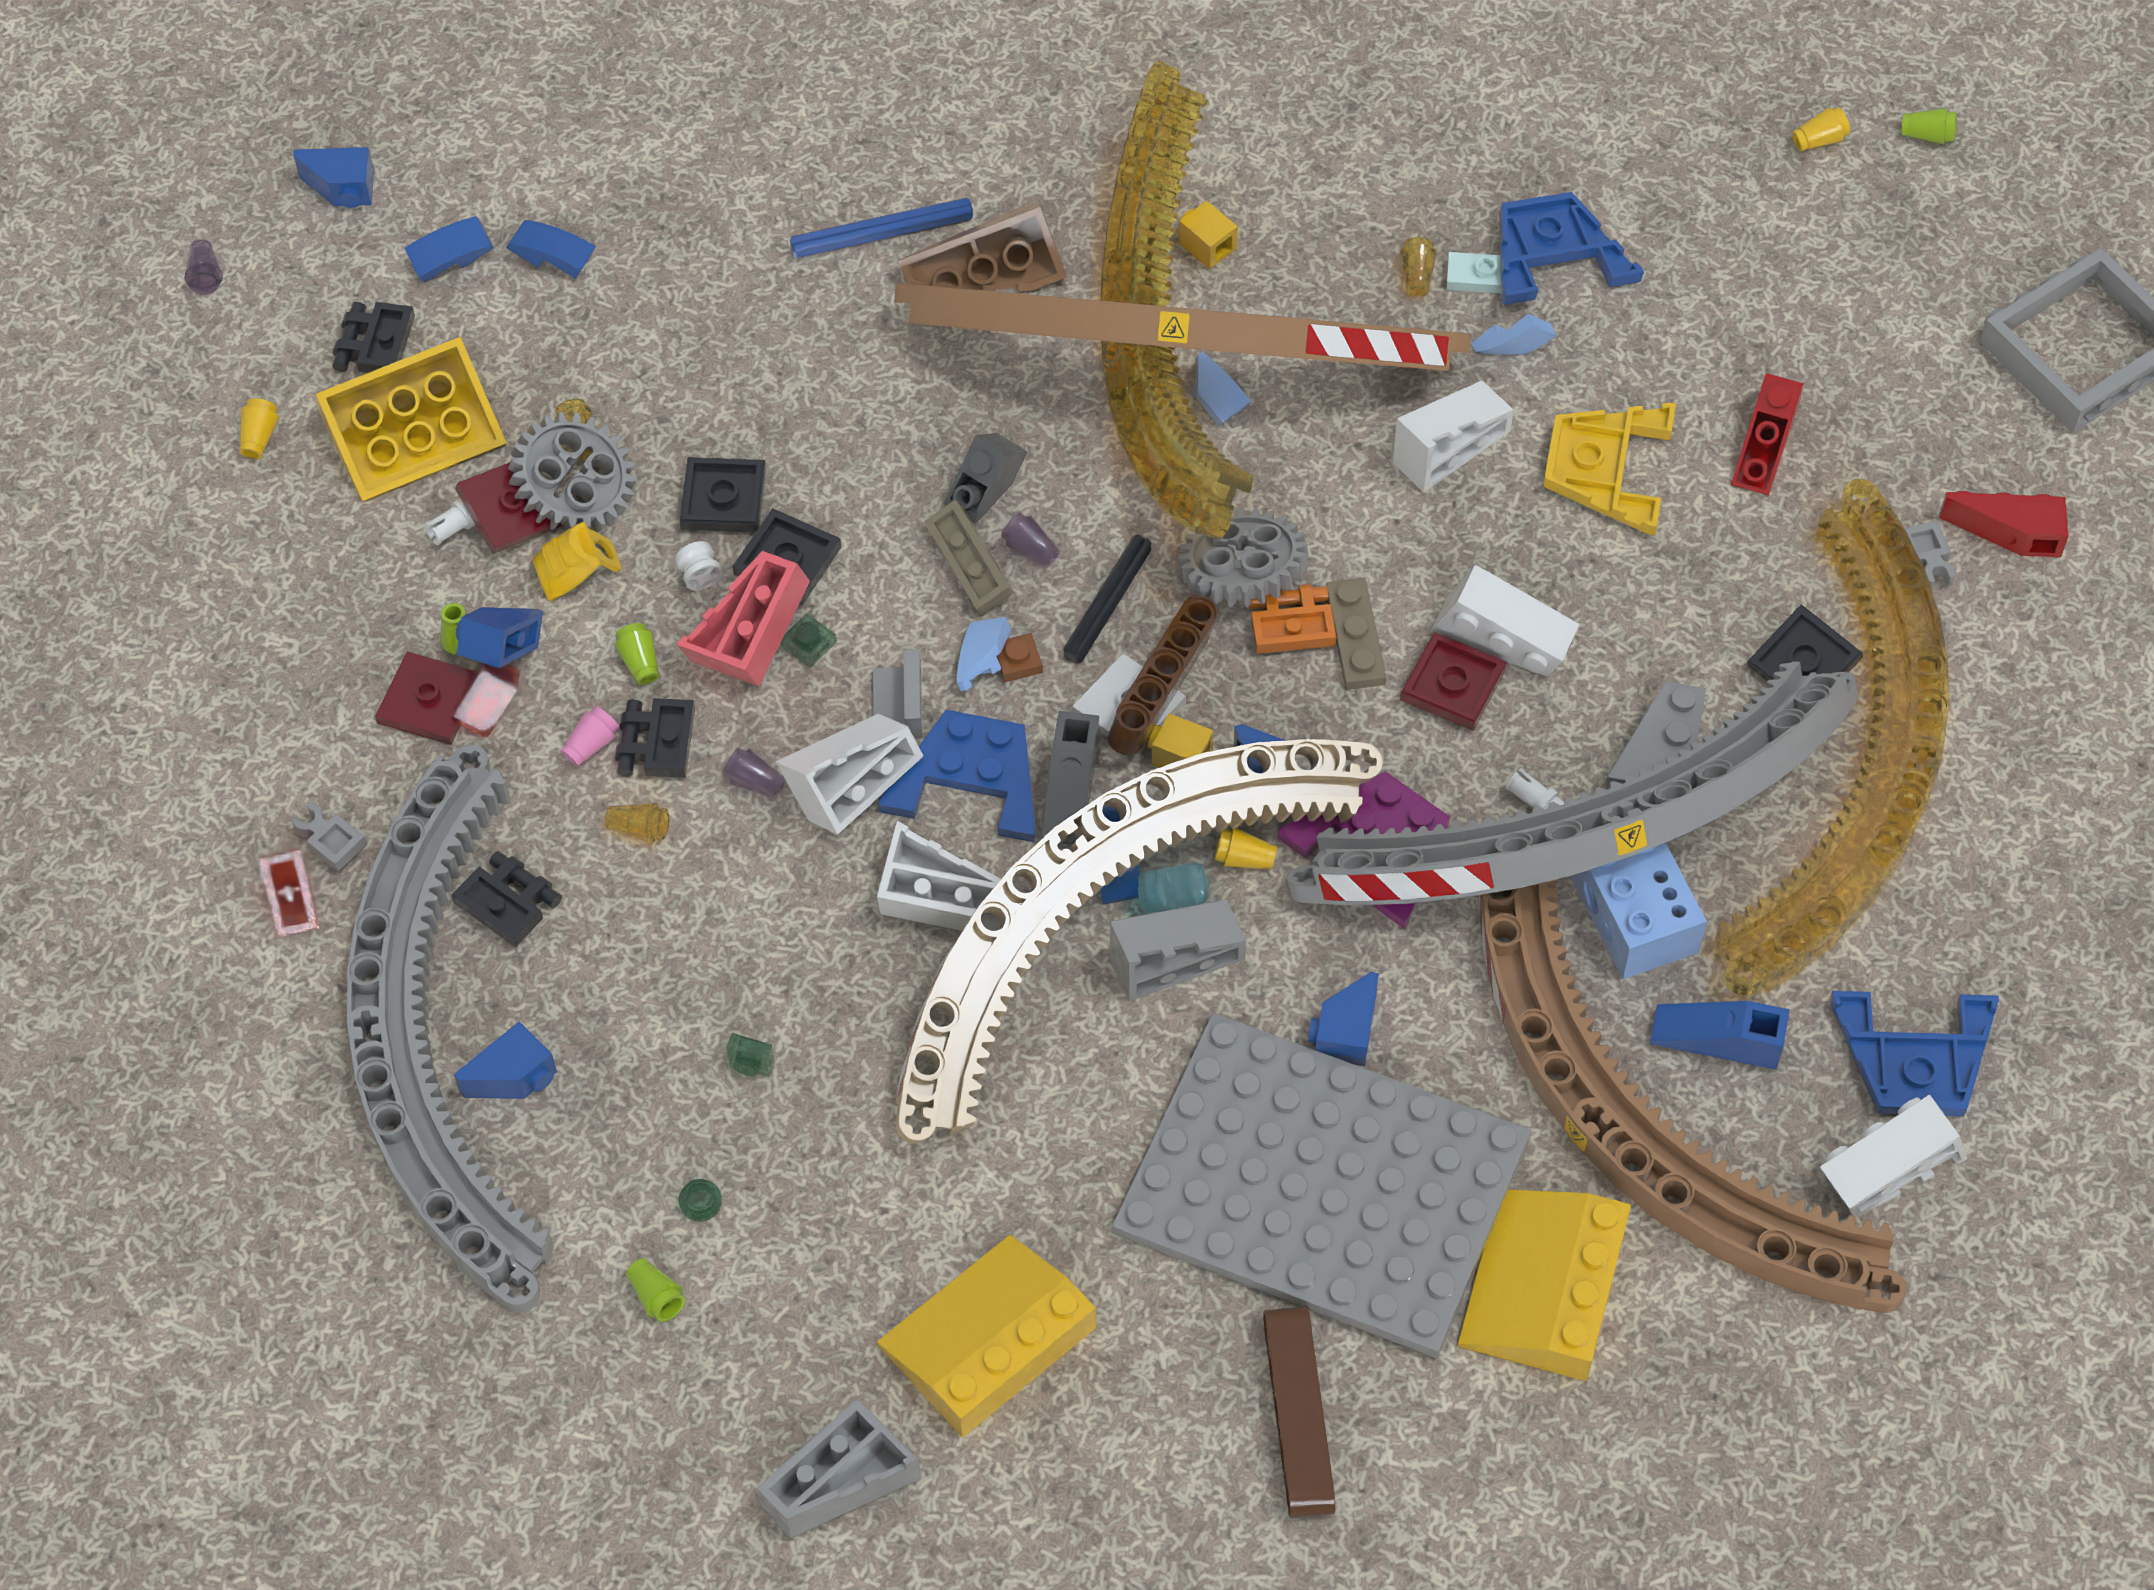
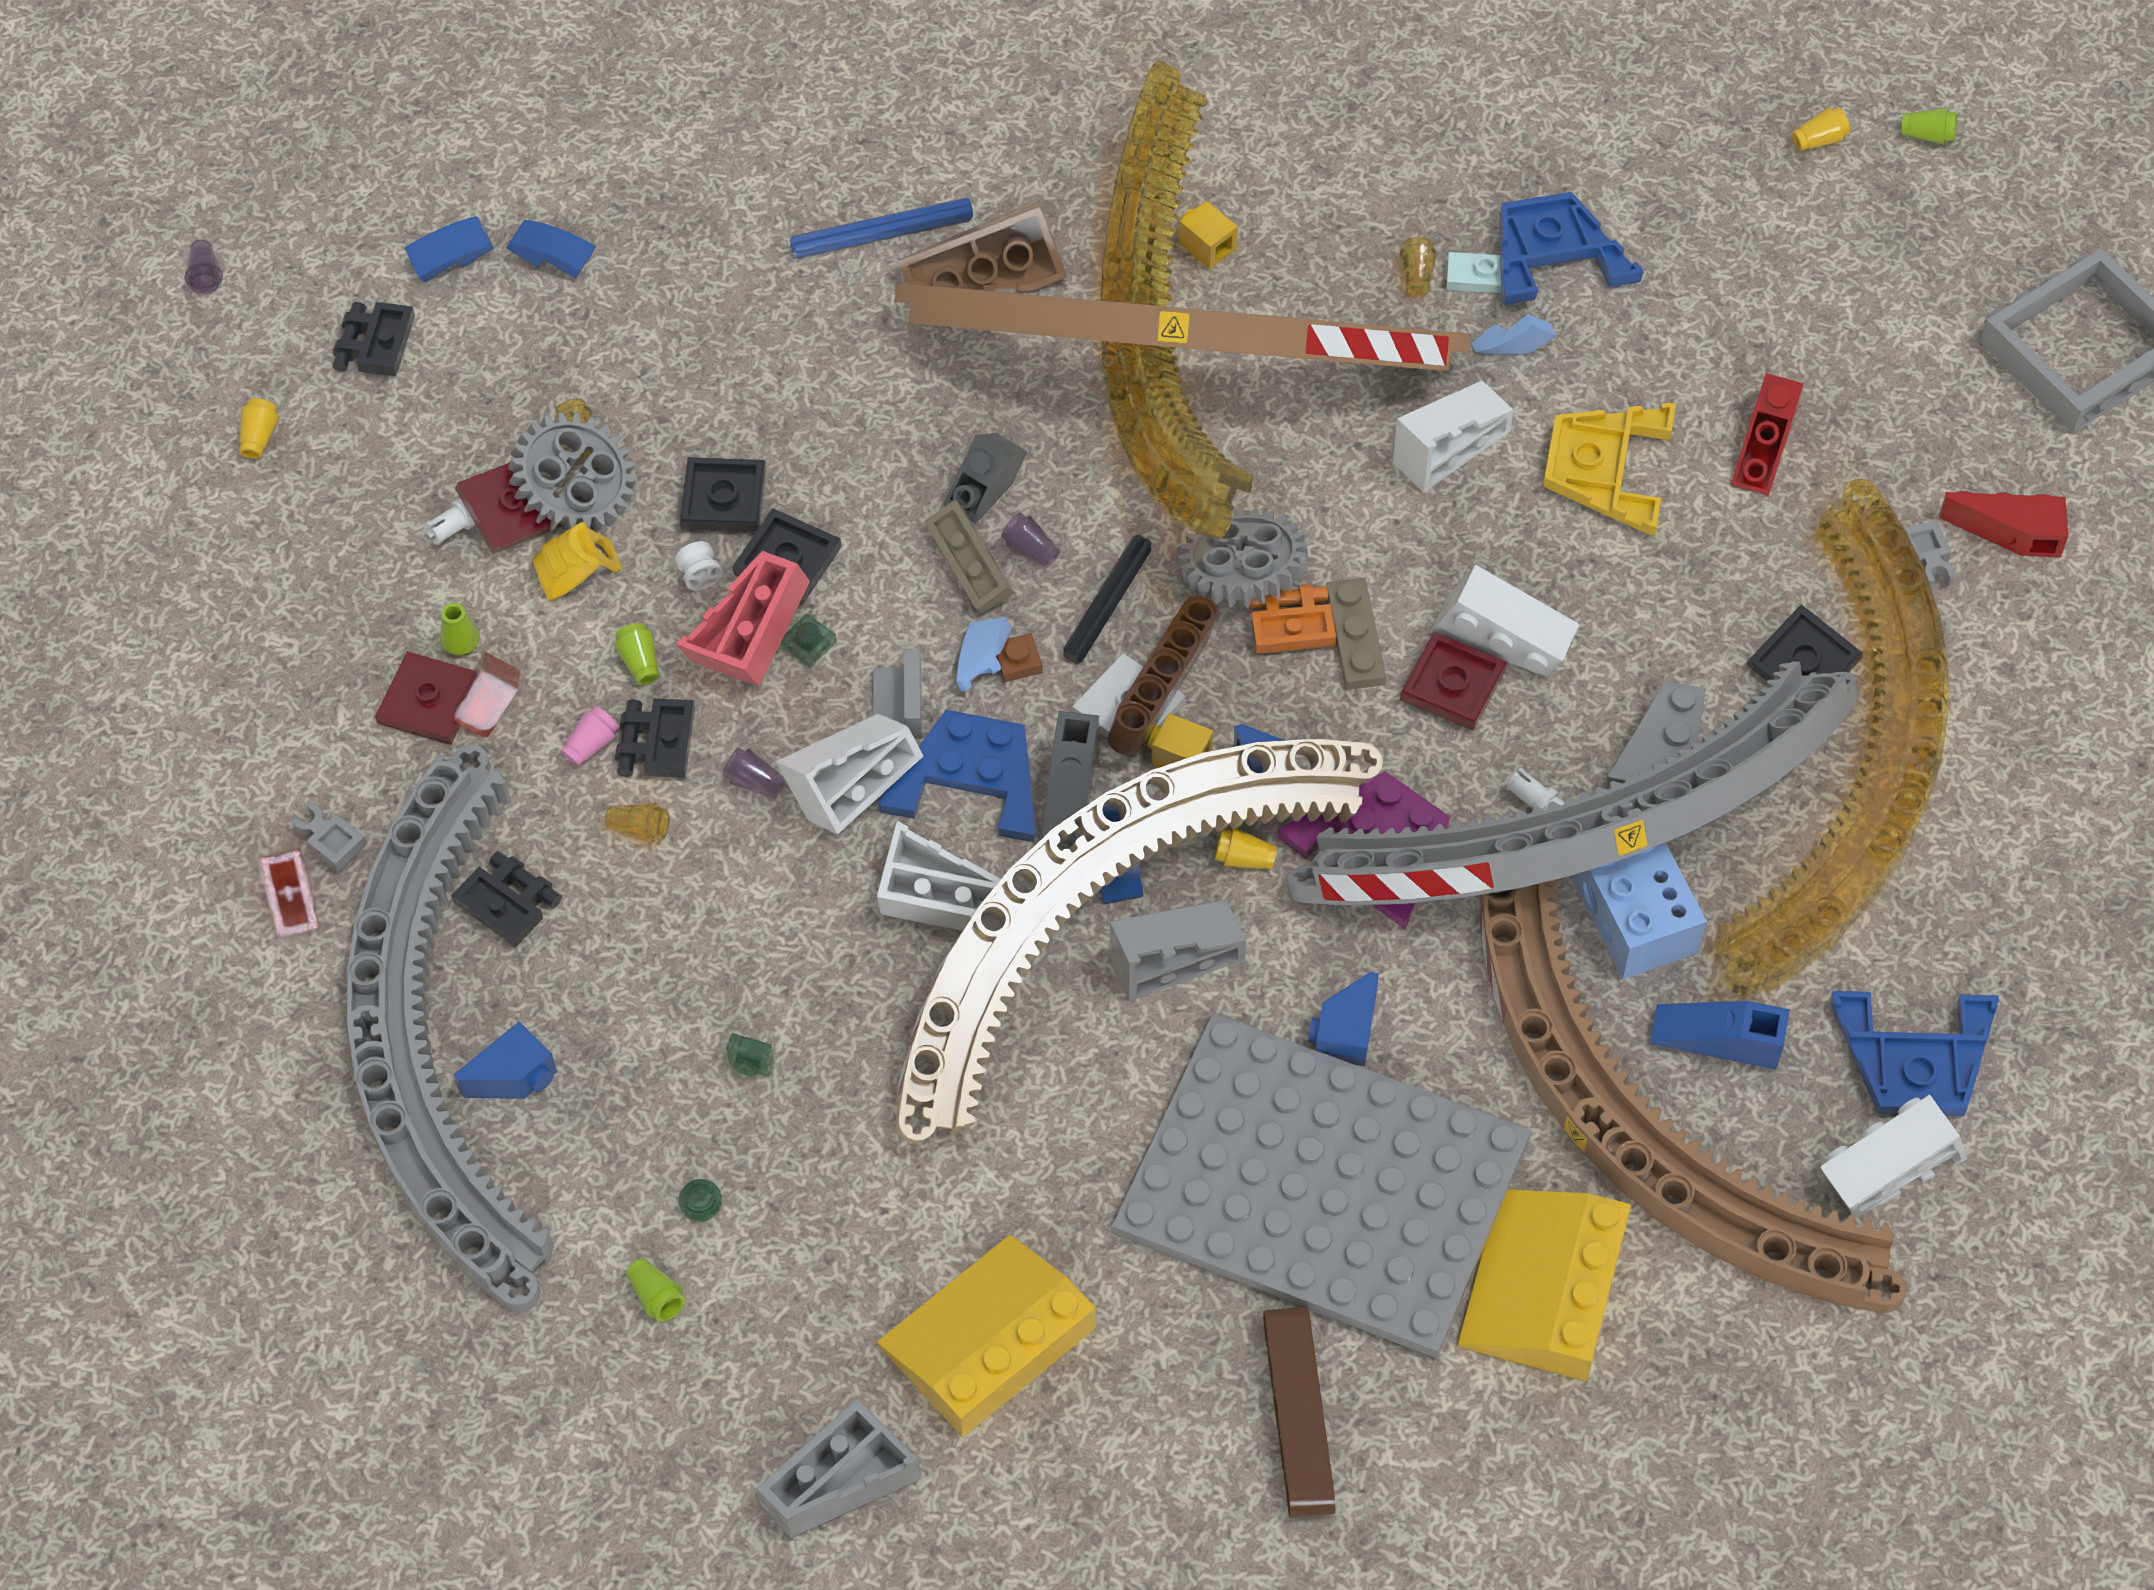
blue slope [293,147,374,208] -> none
yellow slope [315,337,507,502] -> none
blue slope [456,607,543,668] -> none
clear light blue gear [1137,862,1209,913] -> none
light blue slope [1191,352,1251,426] -> none

